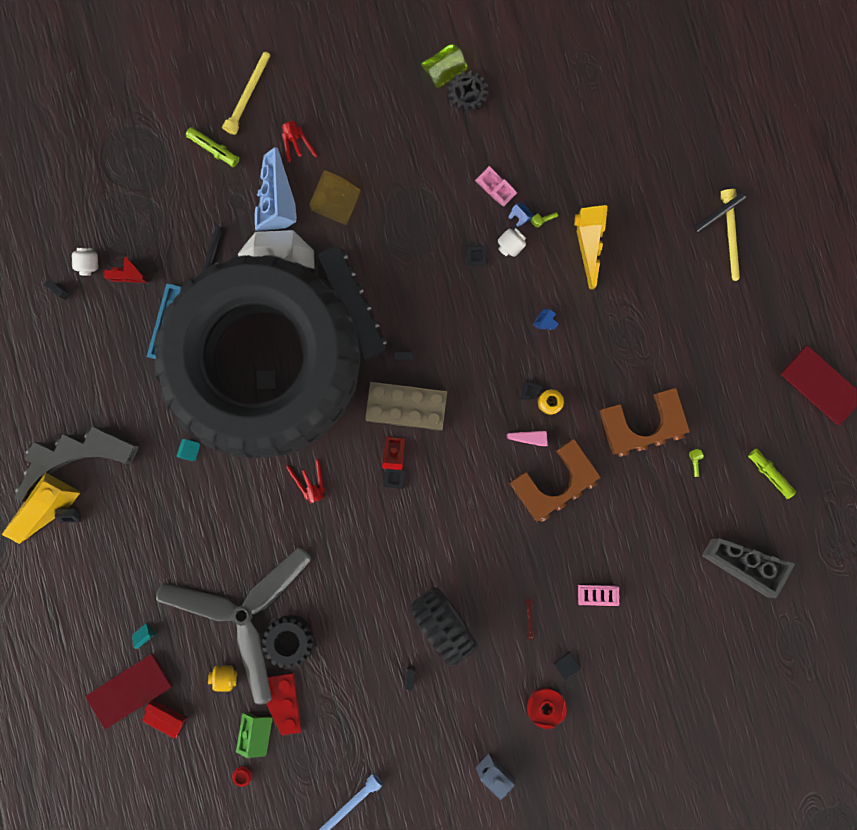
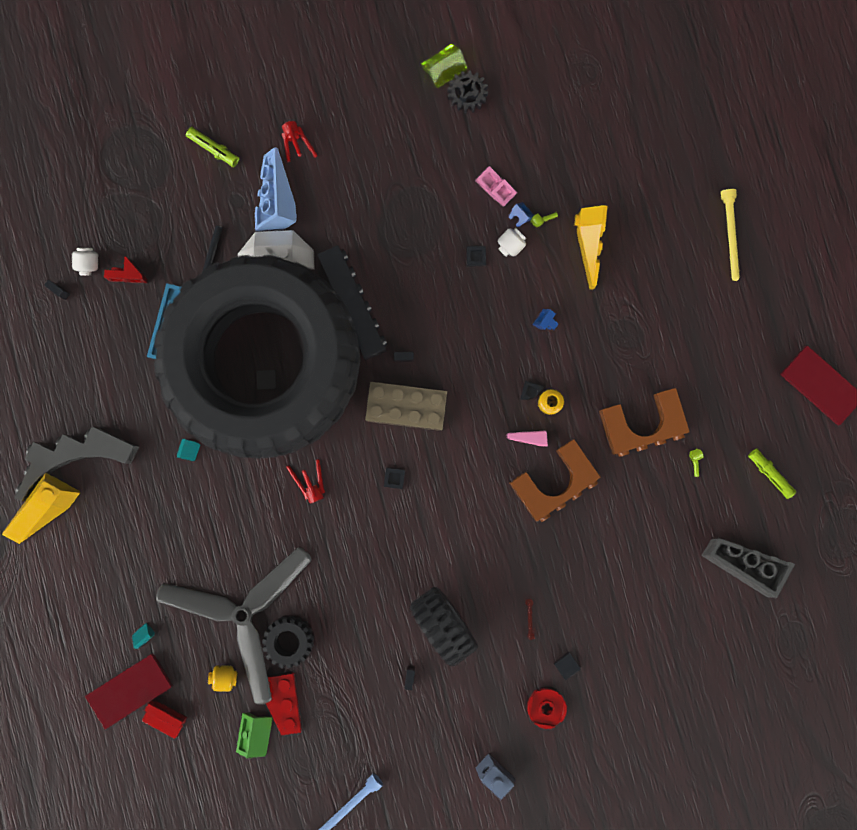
black tile [55,509,81,523] -> none
light yellow piece [222,52,270,135] -> none
red plate [232,766,252,787] -> none
clear yellow slope [309,170,361,225] -> none
red slope [382,437,405,470] -> none
bright pink slope [578,585,619,606] -> none
black bar [694,192,746,233] -> none

